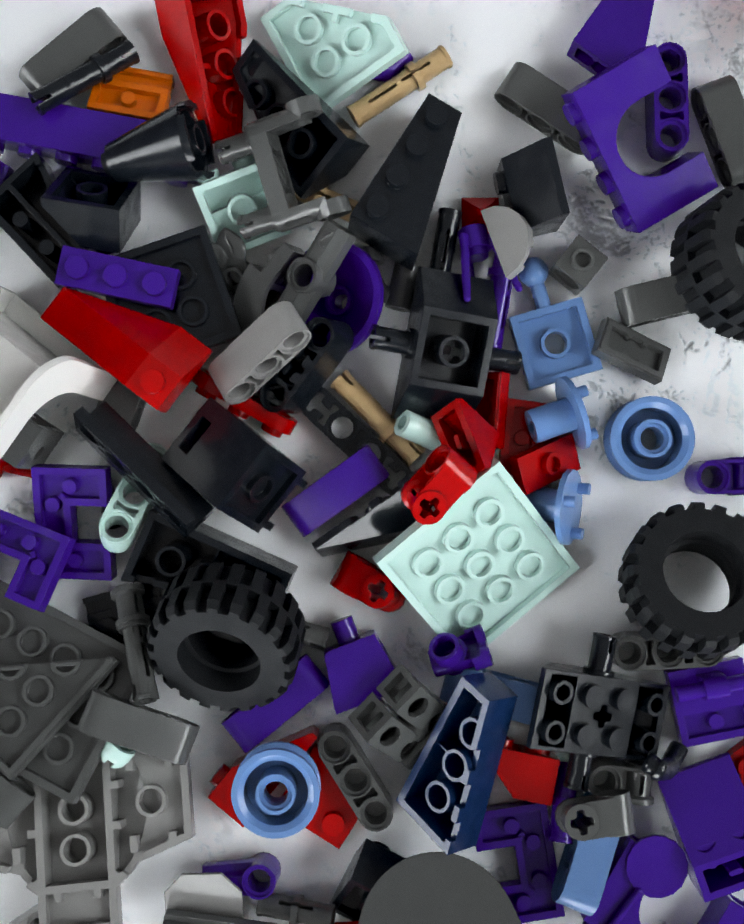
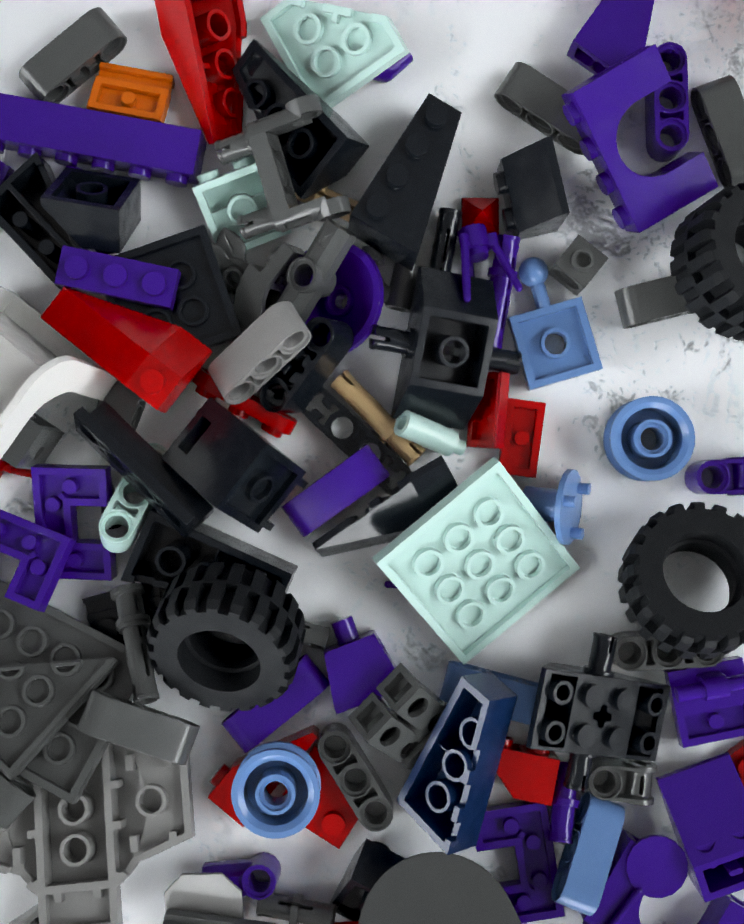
black pin [28,40,140,116] -> none
light aqua hinge [100,741,136,769] -> none
black cone [101,99,215,182] -> none
red piece [330,550,406,612] -> none
tan pin [346,45,453,128] -> none
red piece [401,444,478,525] -> none
dark purple plate [428,624,494,677] -> none
red slope [431,398,500,474] -> none
light grey tile [480,206,534,280] -> none
red plate [508,433,581,495] -> none
medium blue piece [524,376,599,449] -> none
dark grey piece [555,789,637,841] -> none
dark grey plate [591,317,671,385] -> none
black arm [641,741,688,782] -> none

